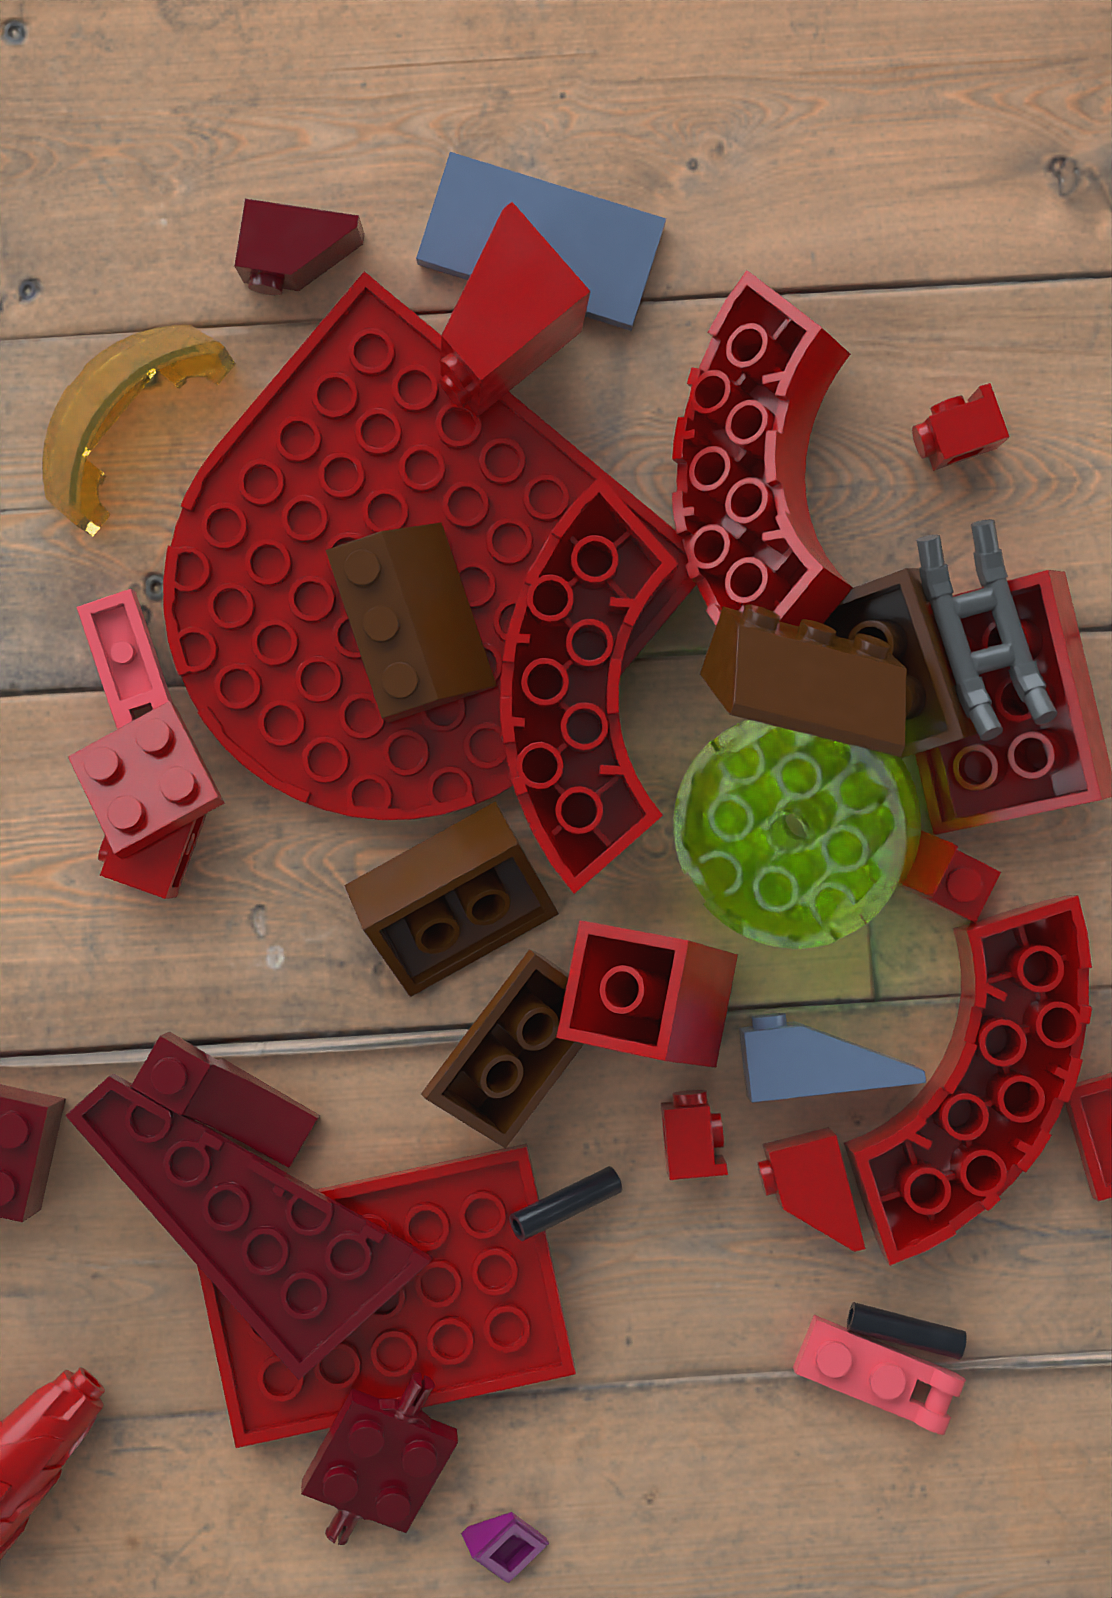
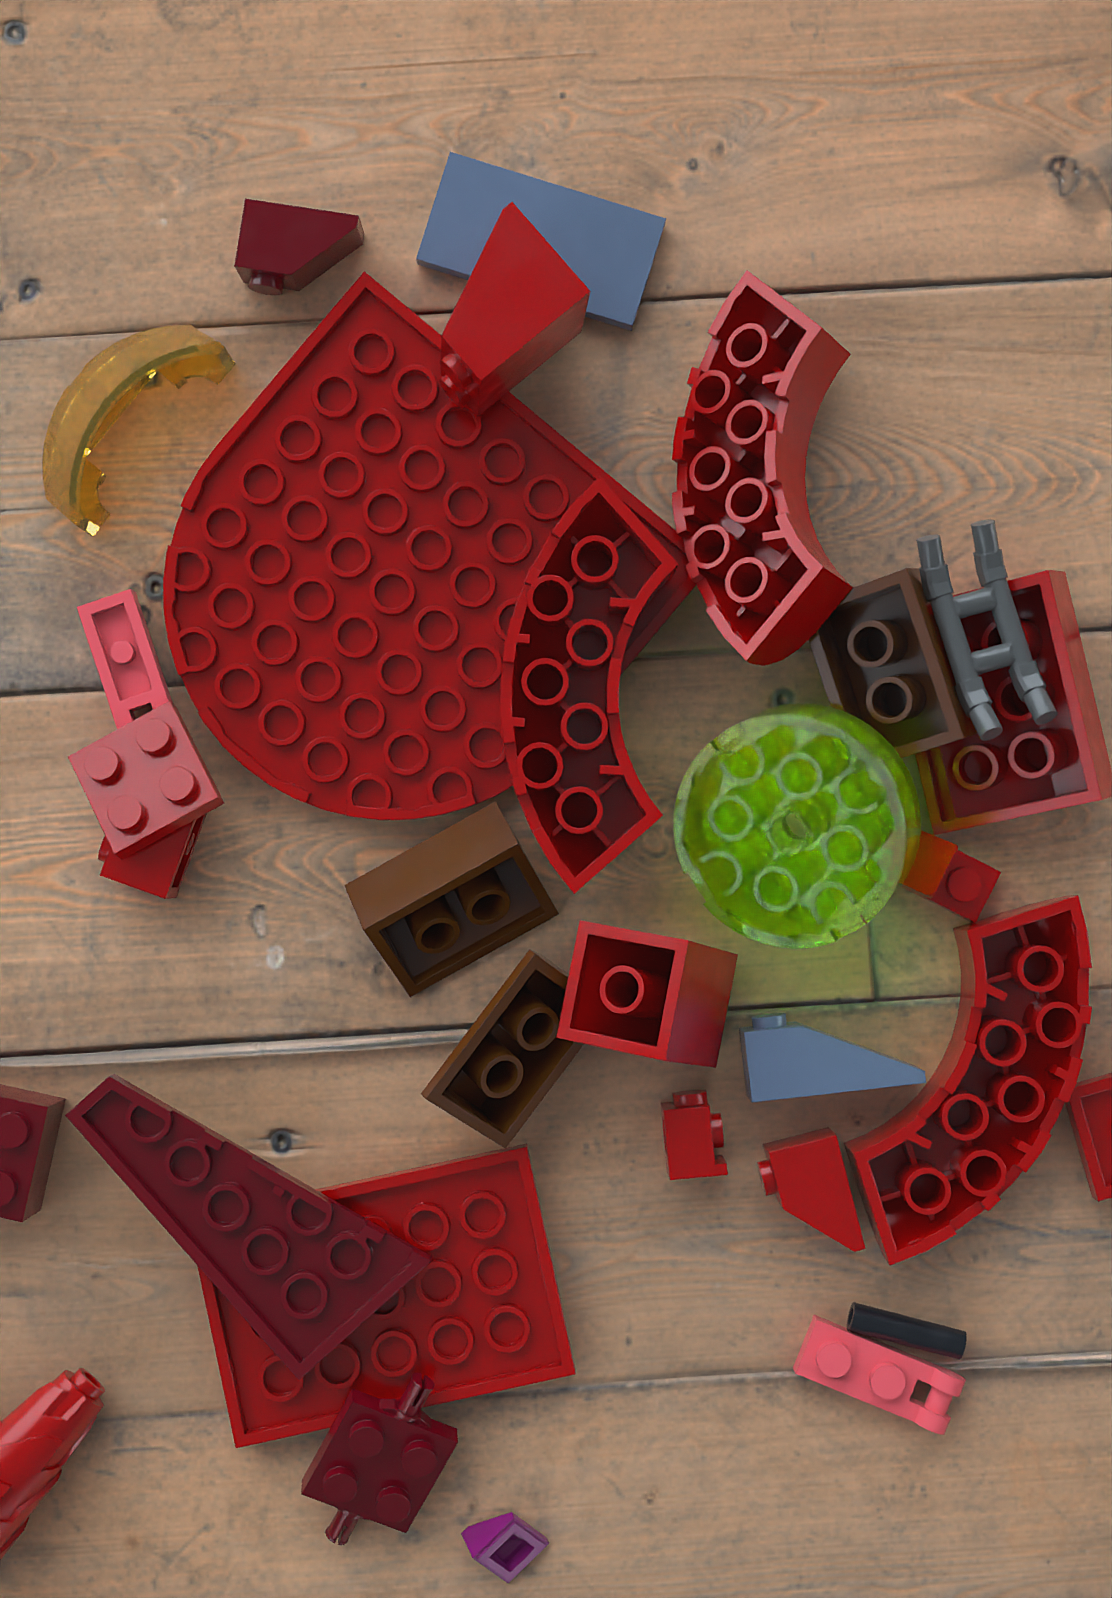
dark red slope [130,1032,320,1168] -> none
reddish brown slope [326,522,497,723] -> none
black piece [509,1166,622,1241] -> none
reddish brown slope [700,605,906,757] -> none
red brick [912,383,1010,471] -> none

